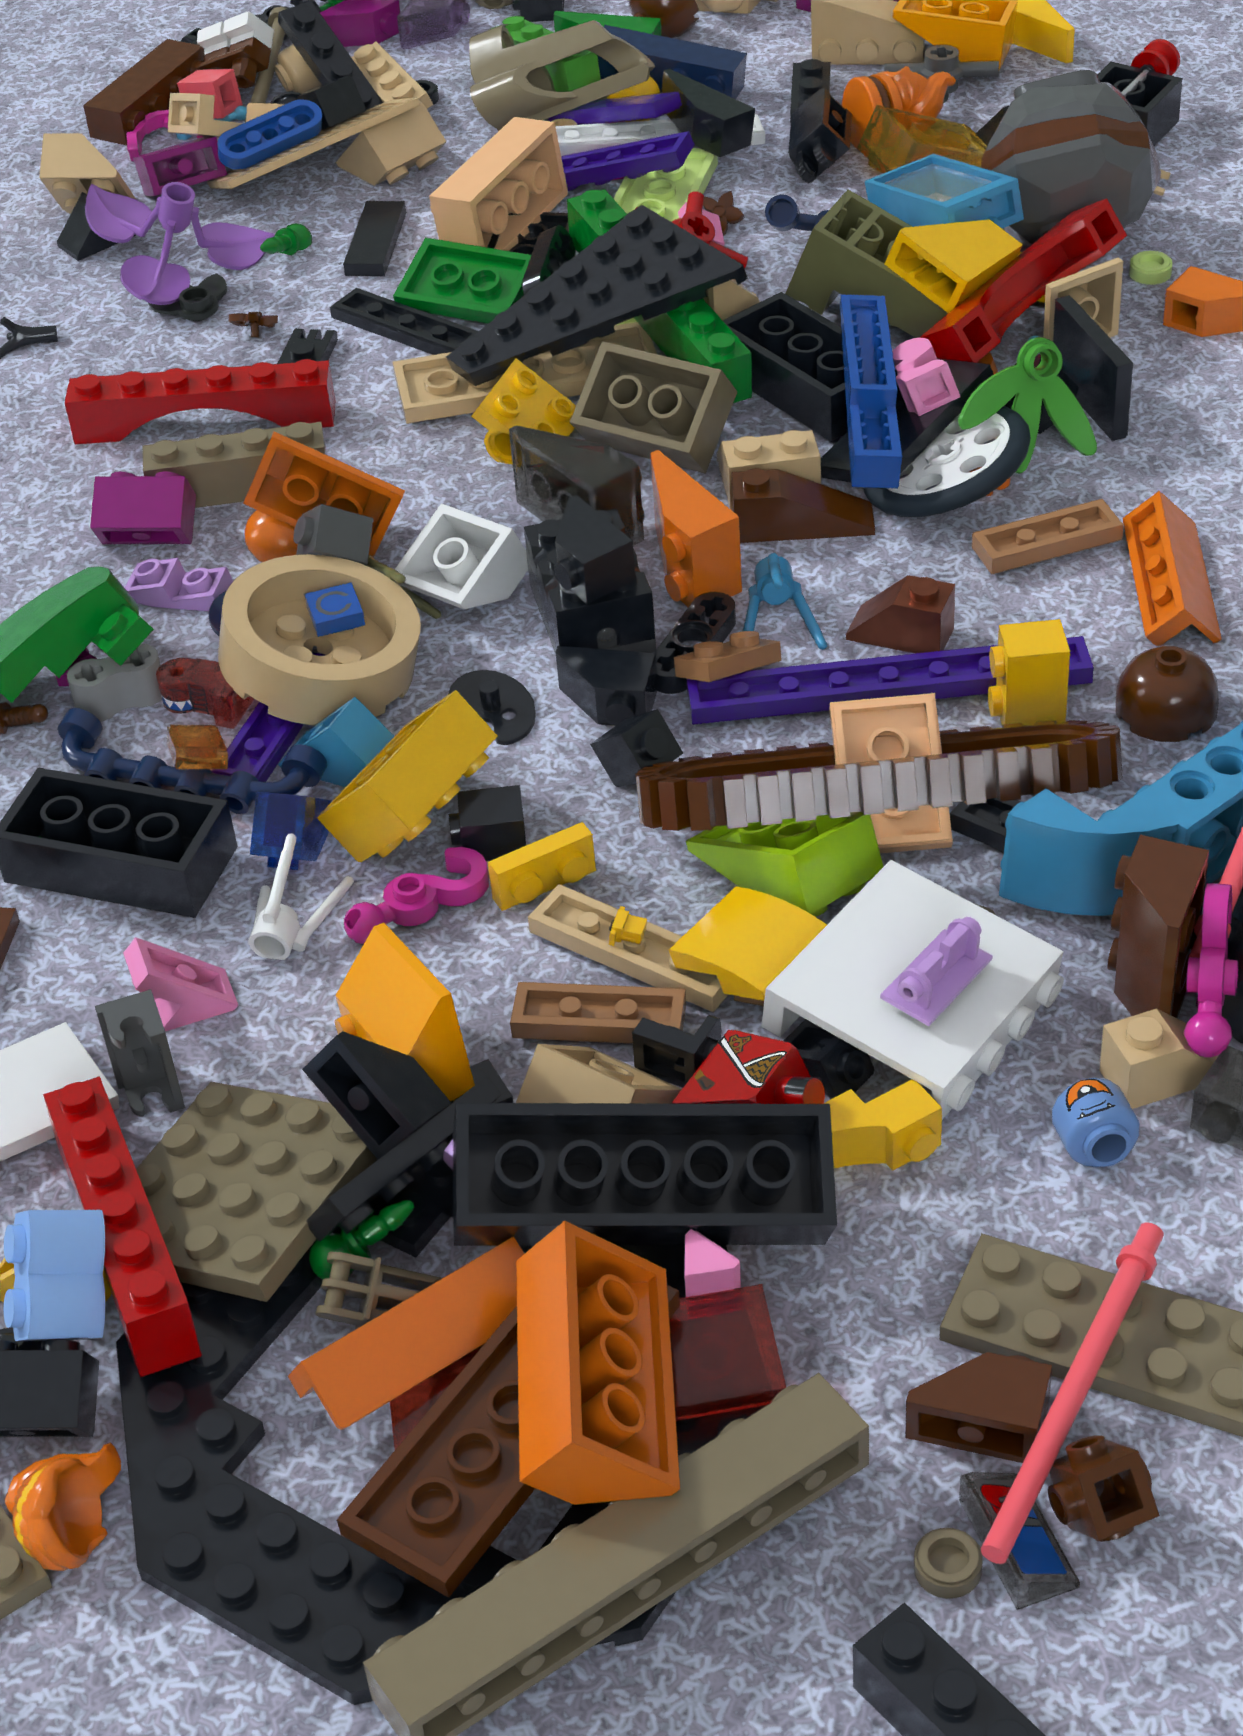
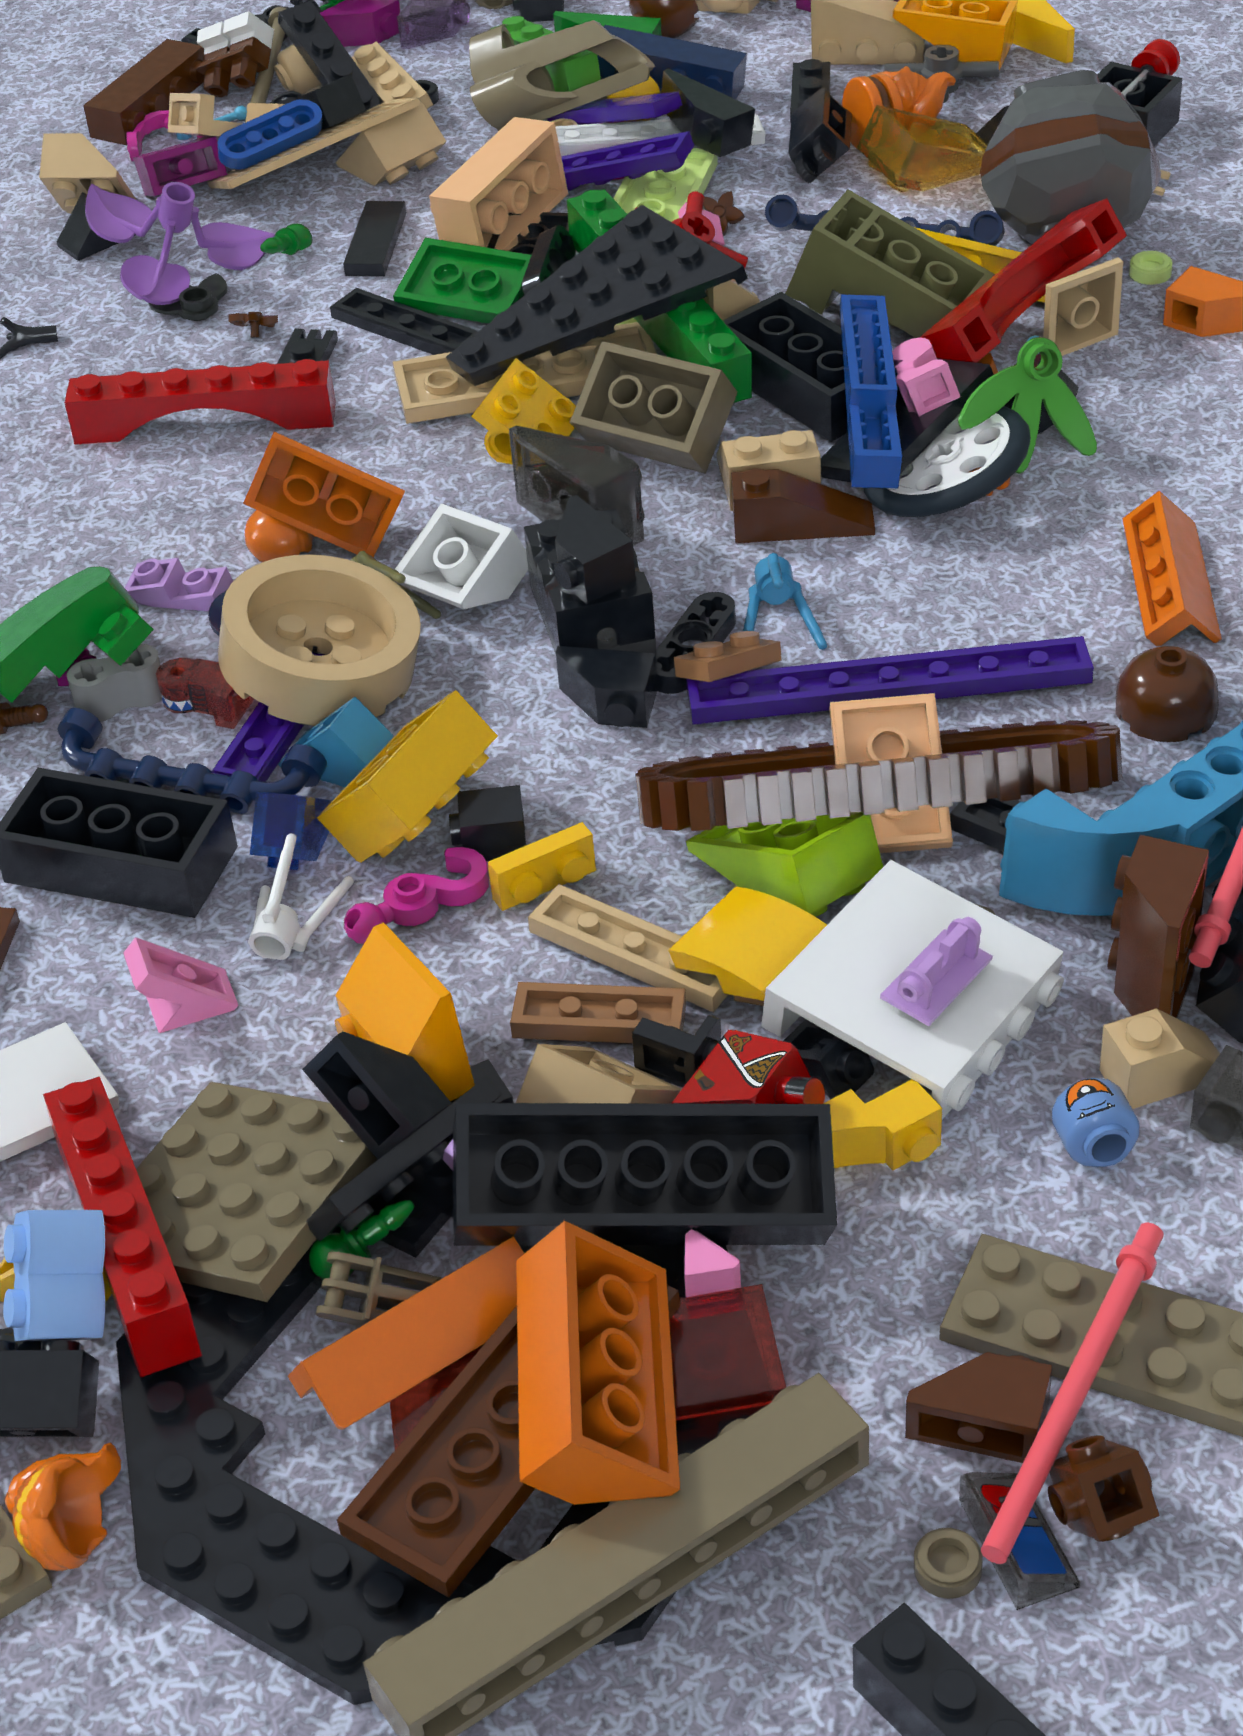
magenta brick [90,471,196,544] -> none
dark grey hinge [95,989,185,1117] -> none
dark tan brick [142,422,327,508] -> none
clear orange tile [167,725,228,769] -> none
coral brick [177,69,243,119] -> none
dark grey slope [293,504,374,565] -> none
blue tile [304,582,365,637] -> none
black piece [448,670,536,745] -> none
black brick [590,709,683,787] -> none
yellow piece [609,906,647,946] -> none
orange slope [650,450,742,607] -> none
copper slope [846,575,955,653] -> none
dark azure window [864,154,1024,228] -> none
yellow slope [884,219,1023,313] -> none
medium nougat plate [972,499,1124,574] -> none
yellow brick [988,619,1070,725] -> none
black tile [1053,295,1133,441] -> none
dark pink piece [1184,883,1238,1058] -> none

